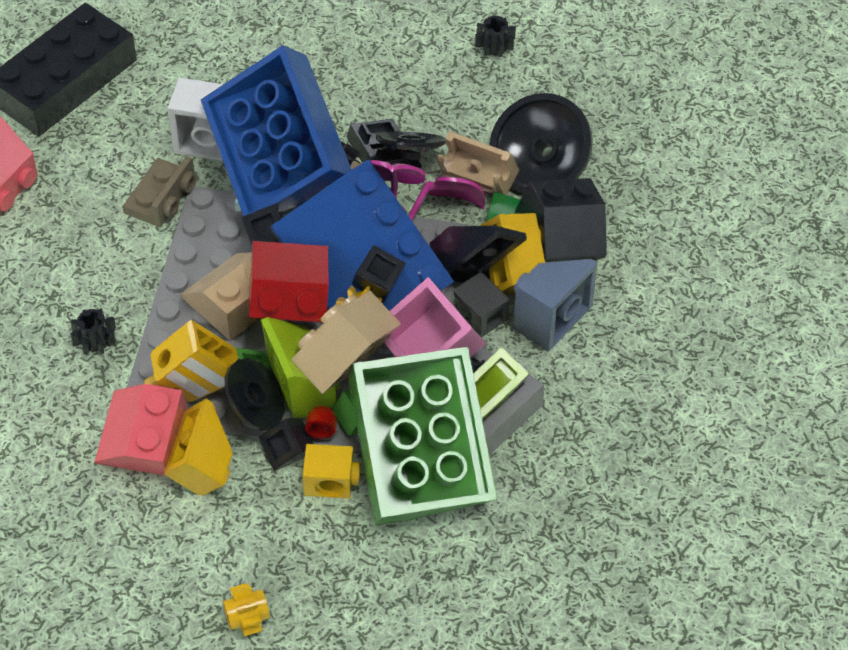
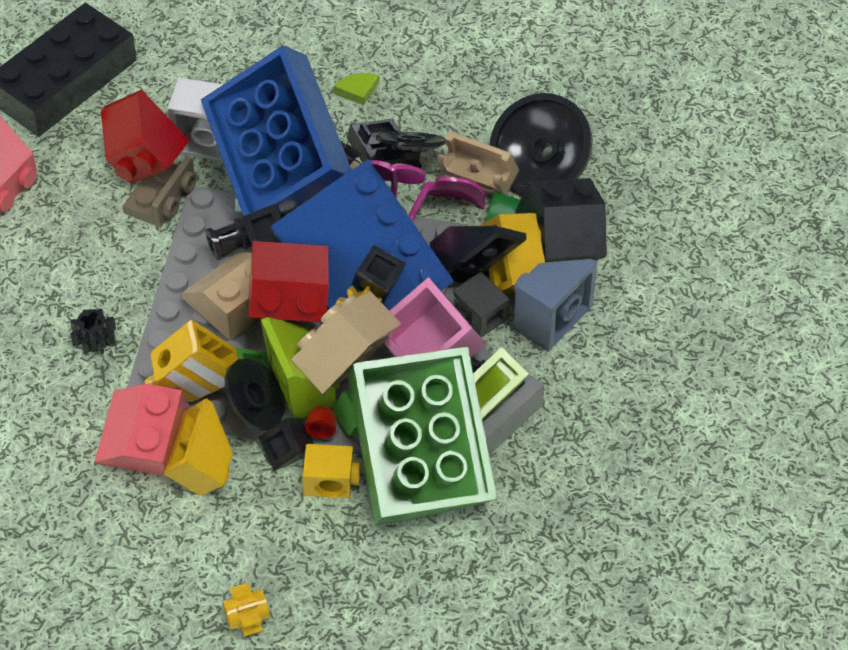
black gear [475,16,516,57] -> none
none -> red slope [101,89,190,183]
none -> black bush [205,217,251,260]
none -> lime tile [333,73,380,105]

